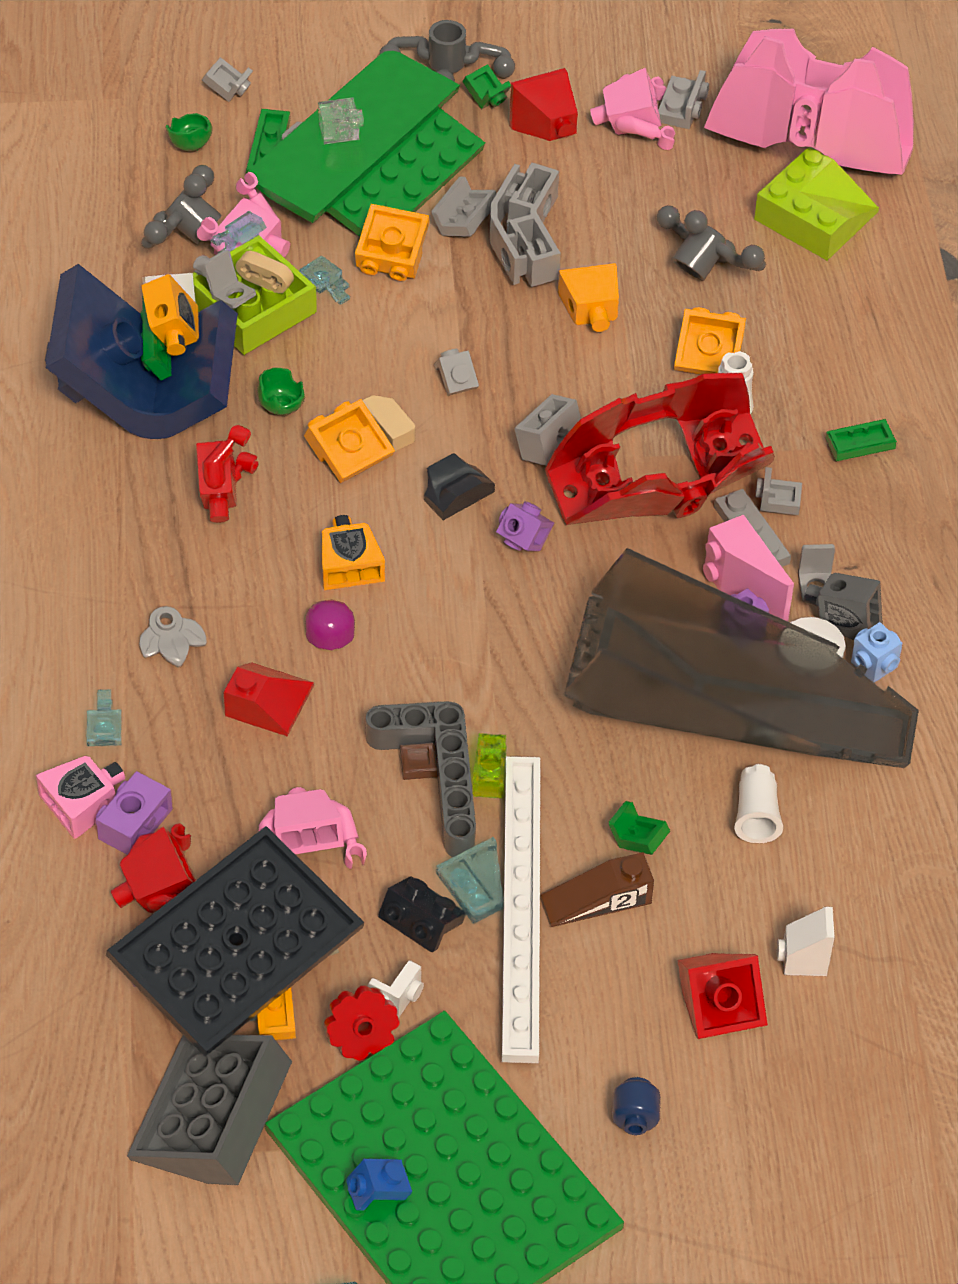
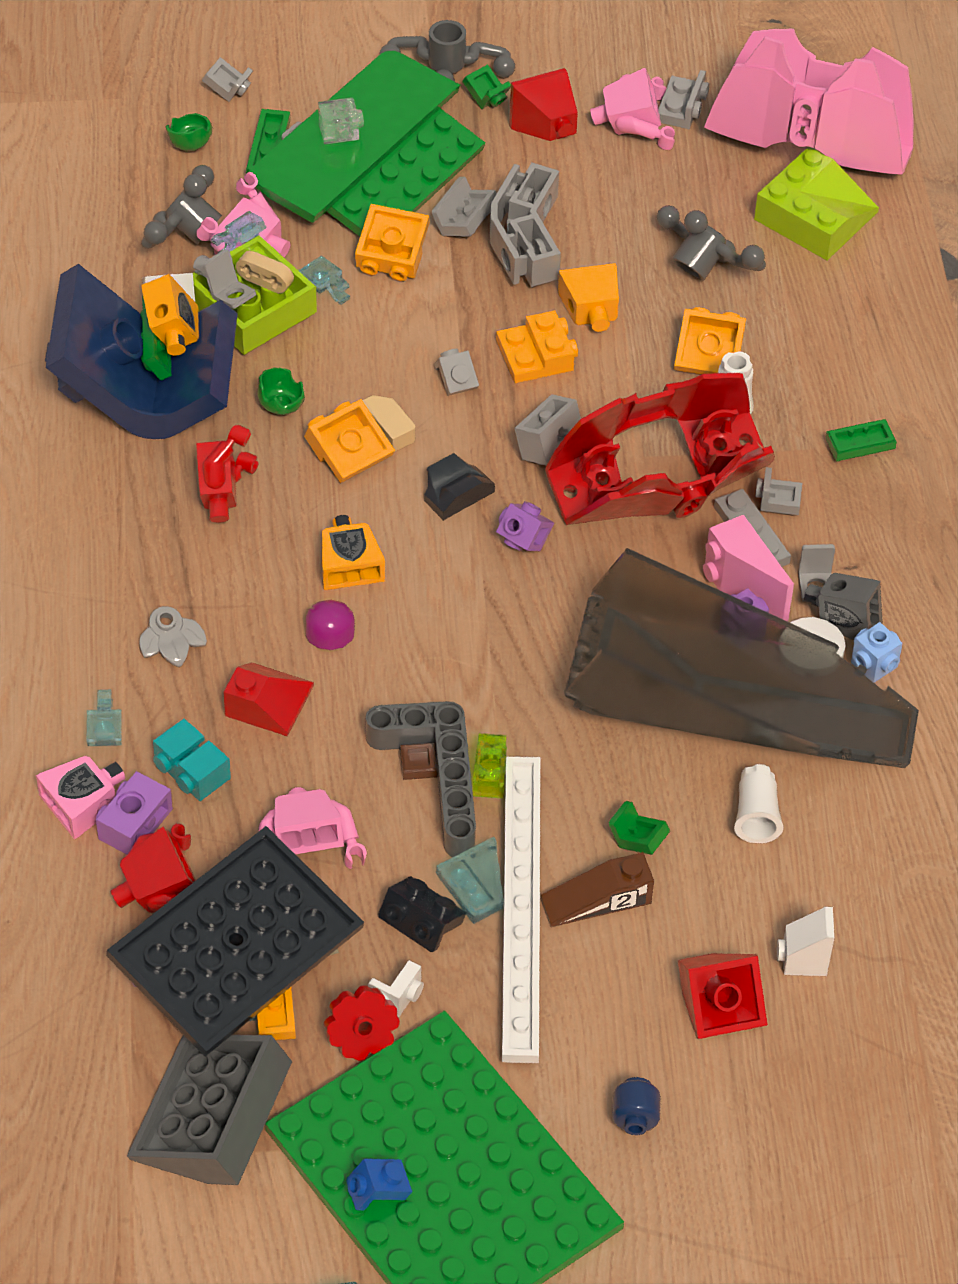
none -> teal piece [153,718,231,801]
none -> light orange plate [496,310,578,383]

